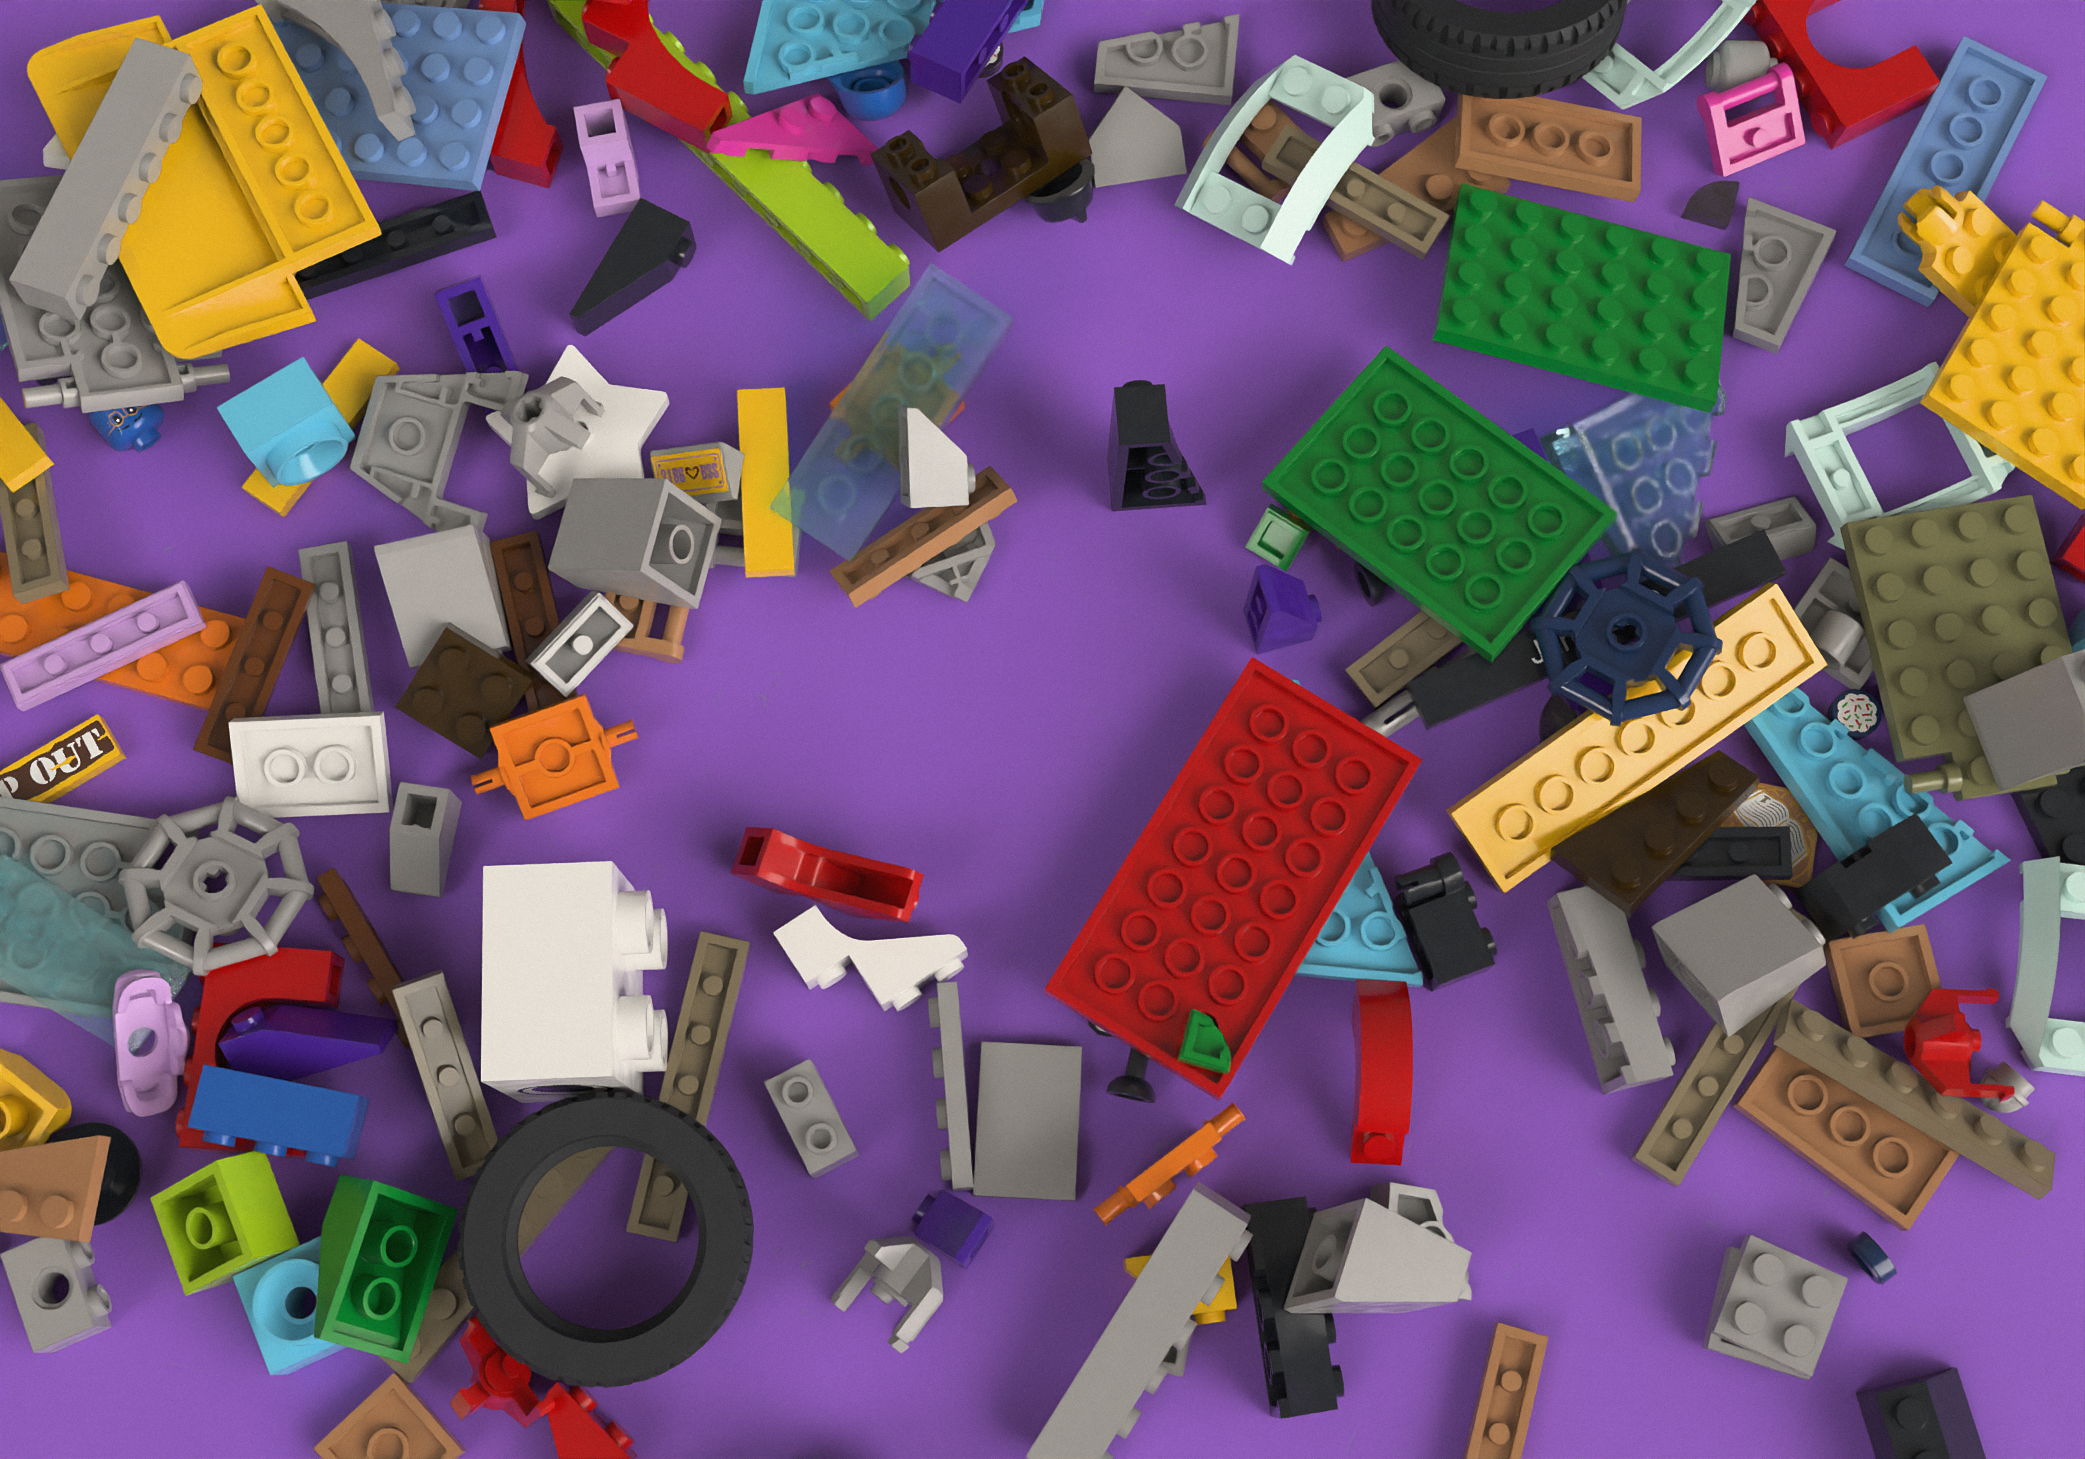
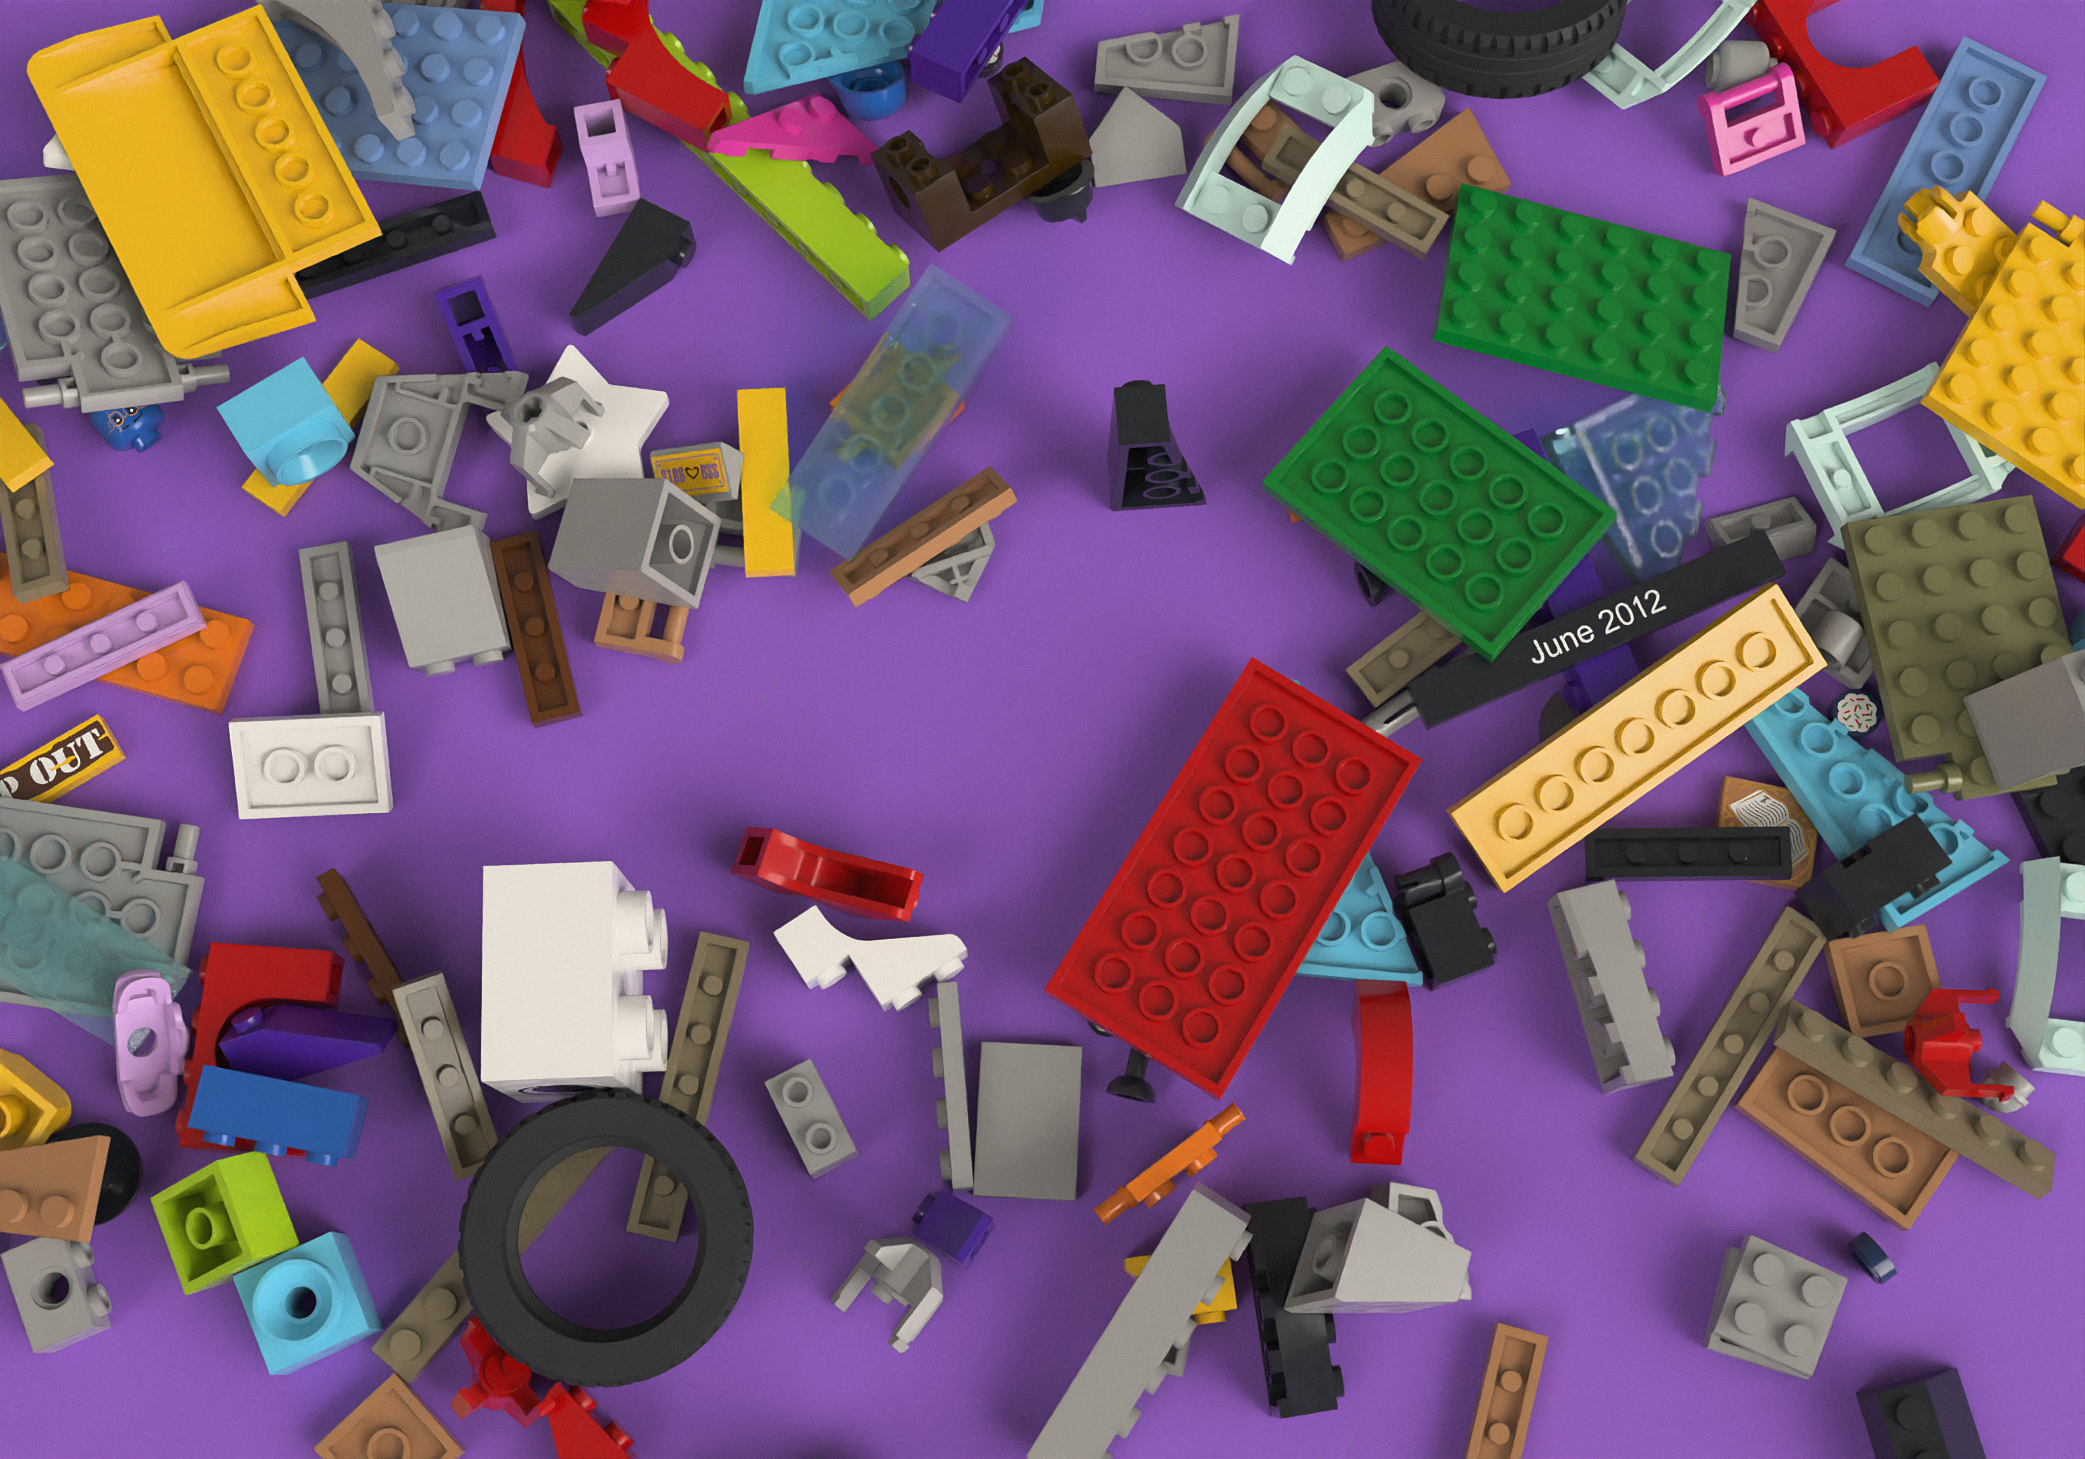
light grey brick [9,37,202,321] -> none
light grey plate [118,796,315,976] -> none
reddish brown plate [193,566,317,765] -> none
green slope [314,1175,459,1364] -> none
light grey slope [389,782,462,898] -> none
dark brown plate [395,622,535,759] -> none
orange plate [470,693,639,821] -> none
light grey slope [525,591,634,698] -> none
slope [897,405,976,508] -> none
green tile [1177,1009,1231,1075] -> none
dark purple slope [1243,564,1322,655] -> none
green tile [1245,503,1313,572] -> none
medium nougat plate [1454,93,1642,203] -> none
dark blue plate [1530,547,1723,727] -> none
dark brown wing [1550,750,1759,916] -> none
light grey slope [1652,874,1826,1037] -> none
clear smoke tile [1680,181,1740,230] -> none

